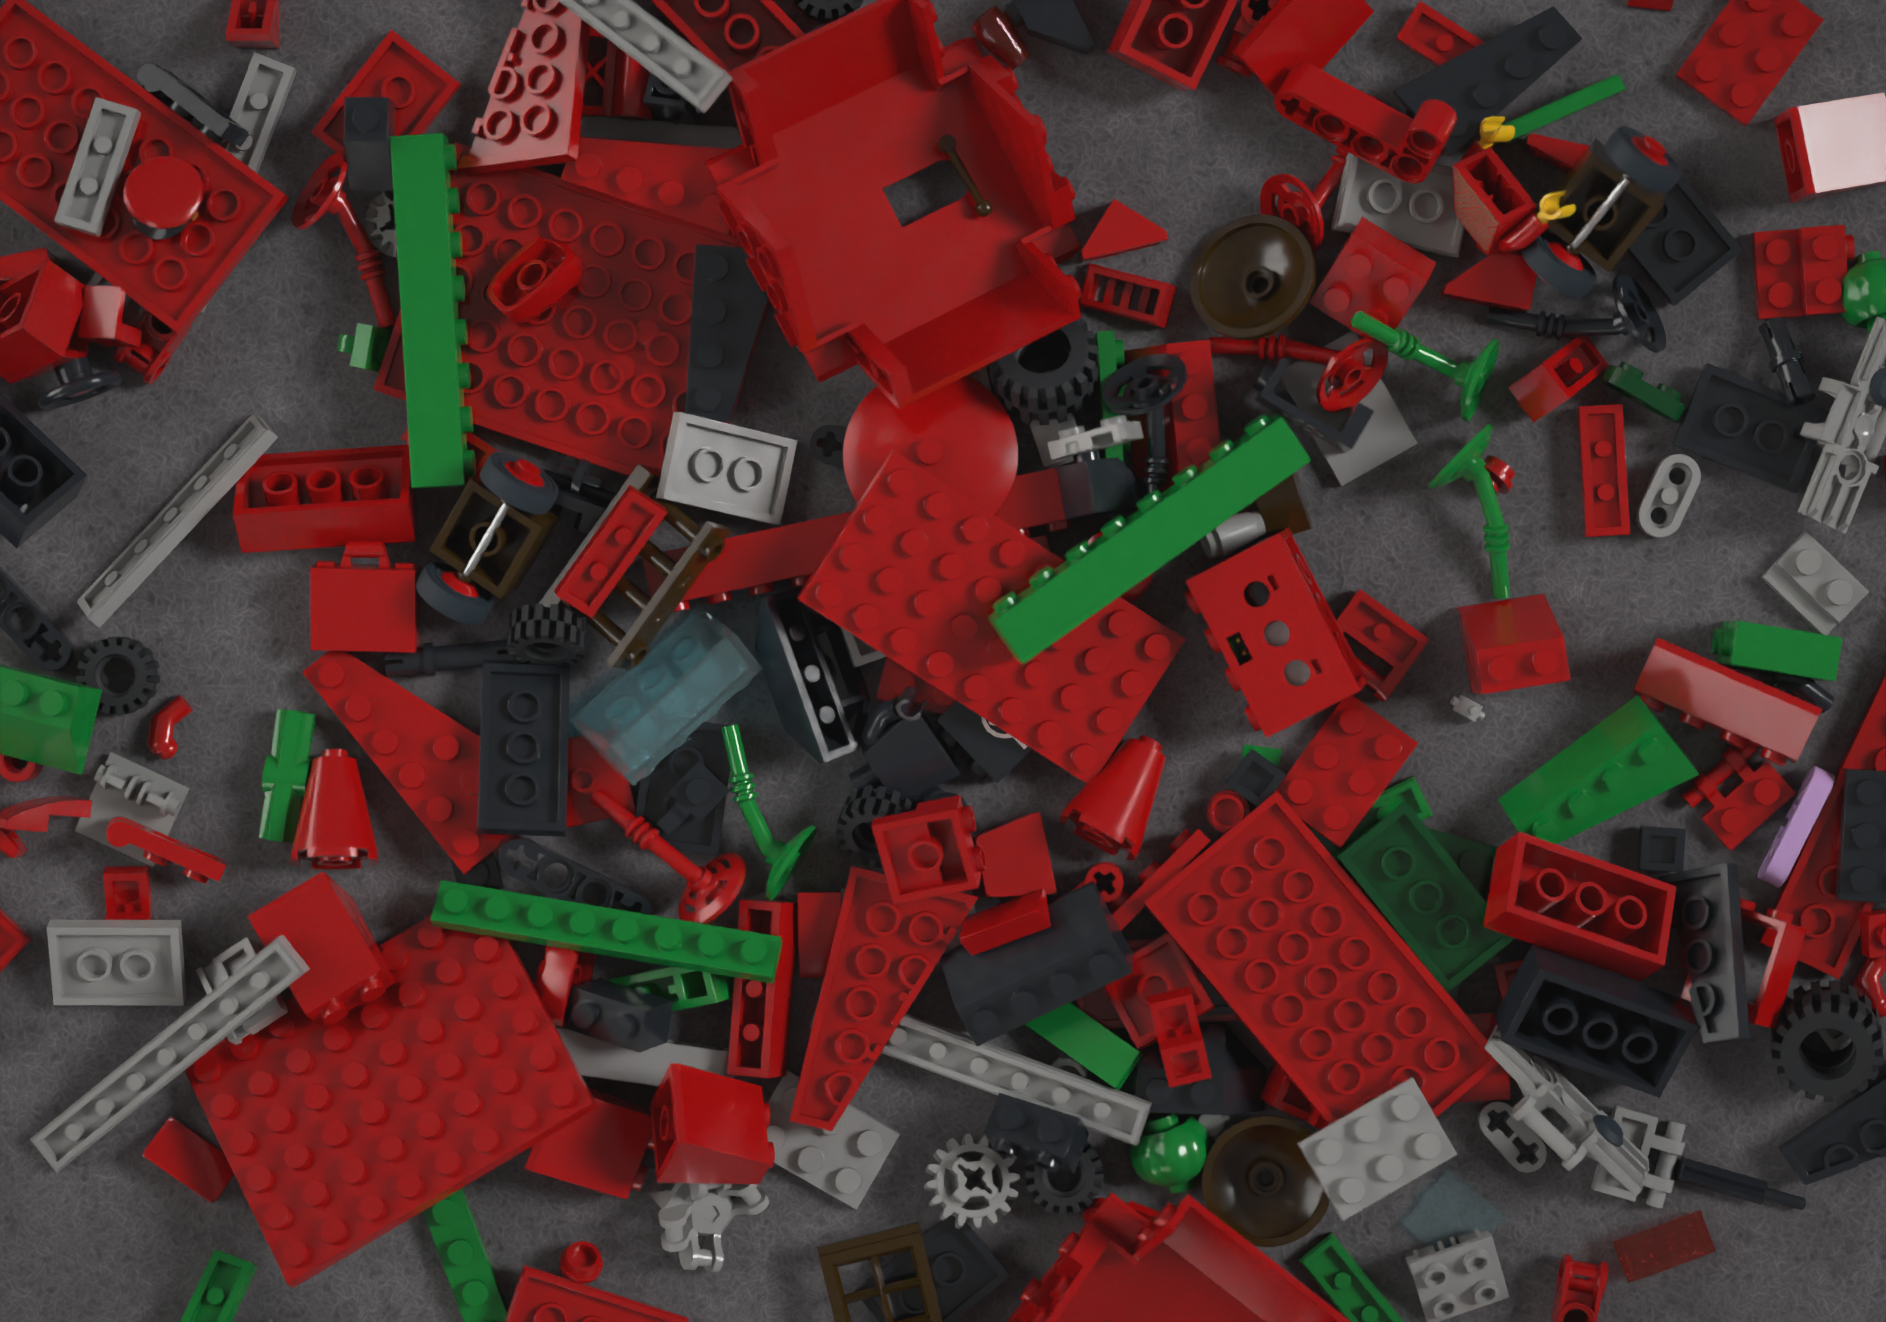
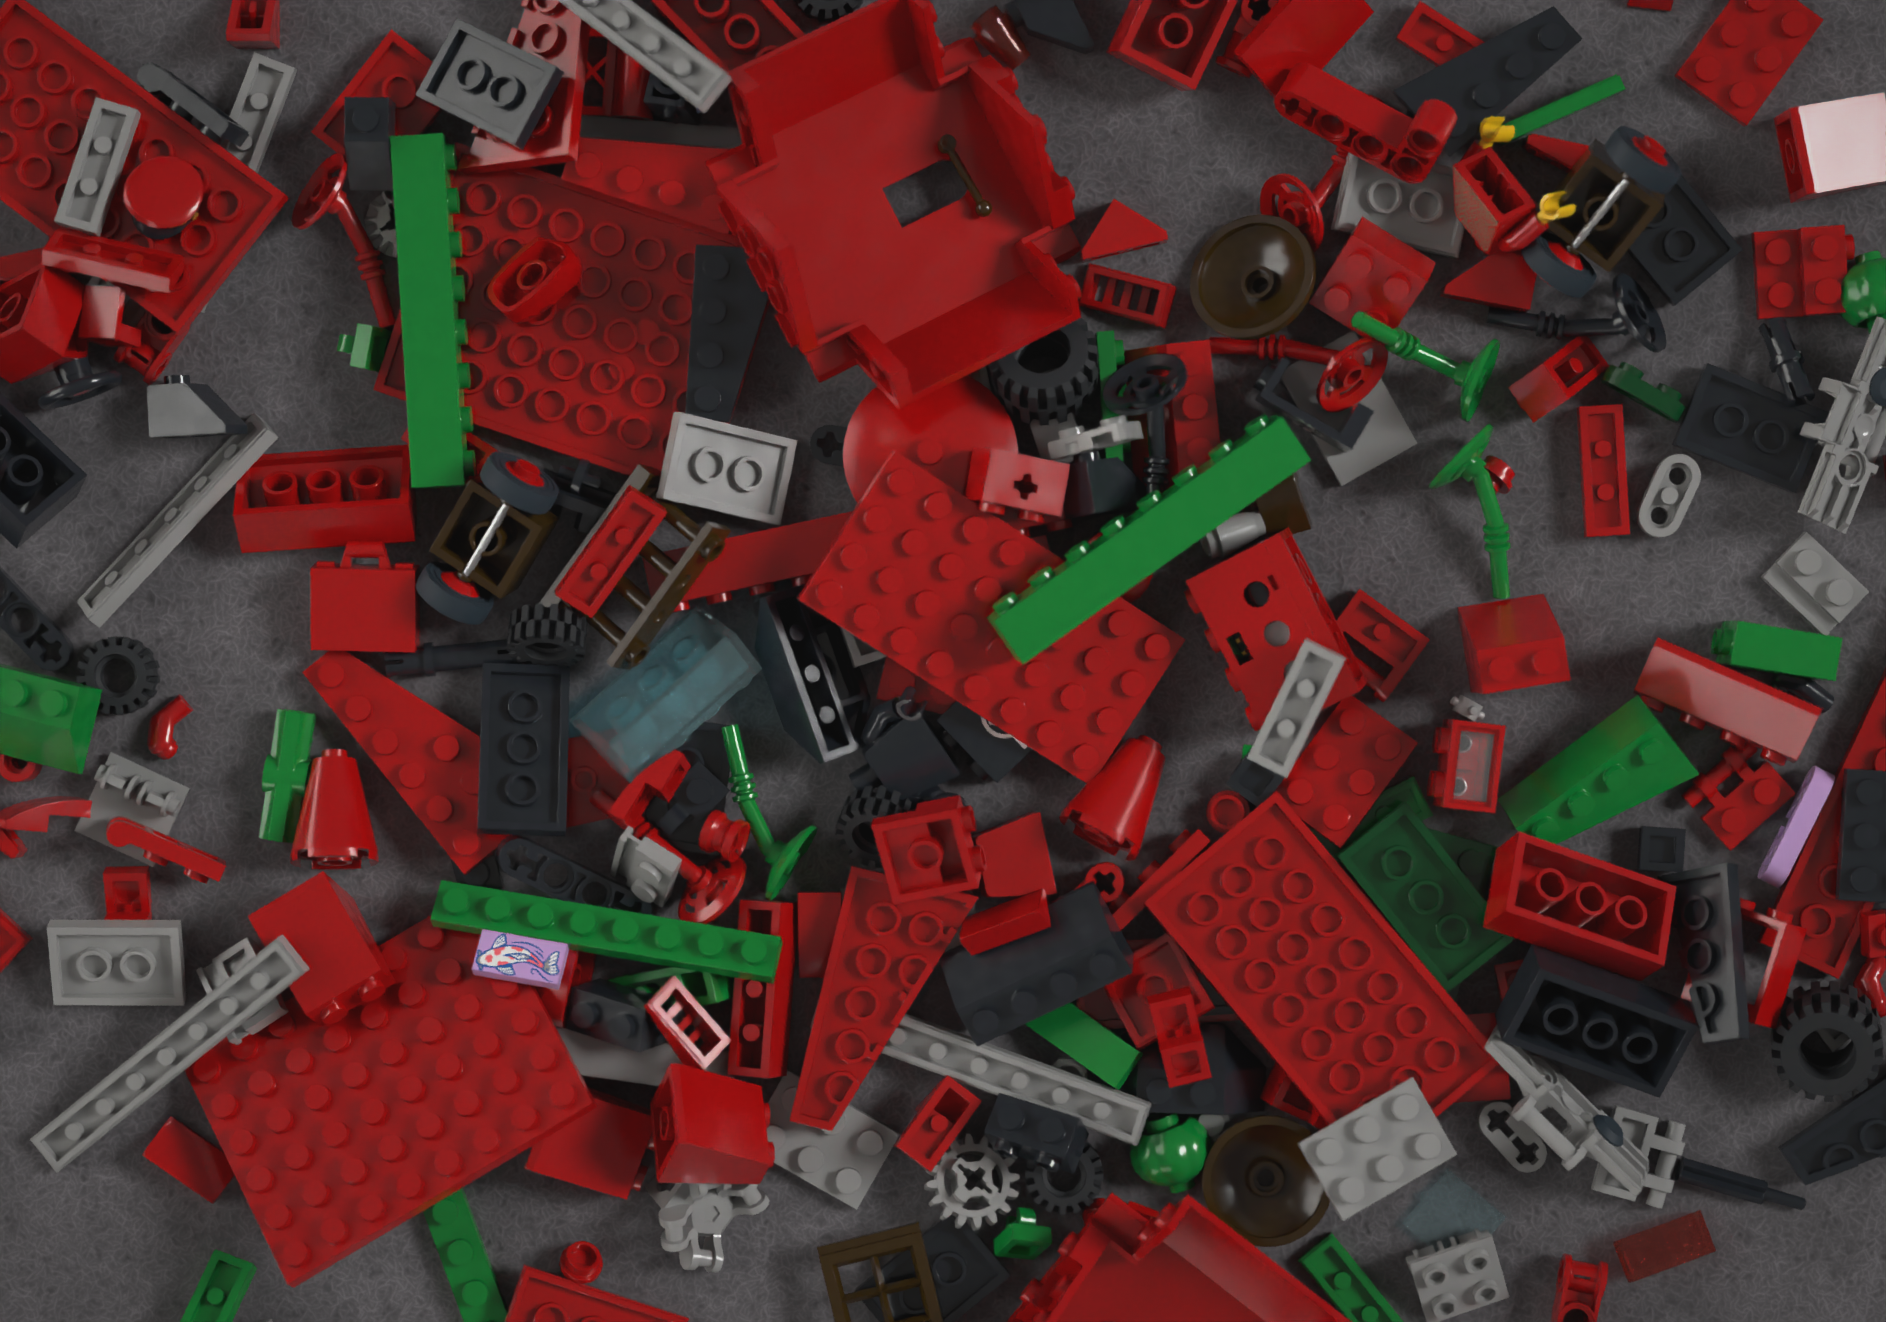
none -> red plate [42,227,184,293]
none -> slope [147,375,248,439]
none -> black plate [415,18,565,150]
none -> tile [472,929,569,990]
none -> red slope [608,750,691,829]
none -> light grey plate [609,826,682,907]
none -> slope [644,976,732,1070]
none -> red wheel [699,810,750,863]
none -> red slope [894,1075,982,1172]
none -> red brick [965,447,1070,523]
none -> green tile [993,1207,1052,1260]
none -> light grey plate [1247,638,1347,778]
none -> red piece [1427,719,1506,813]

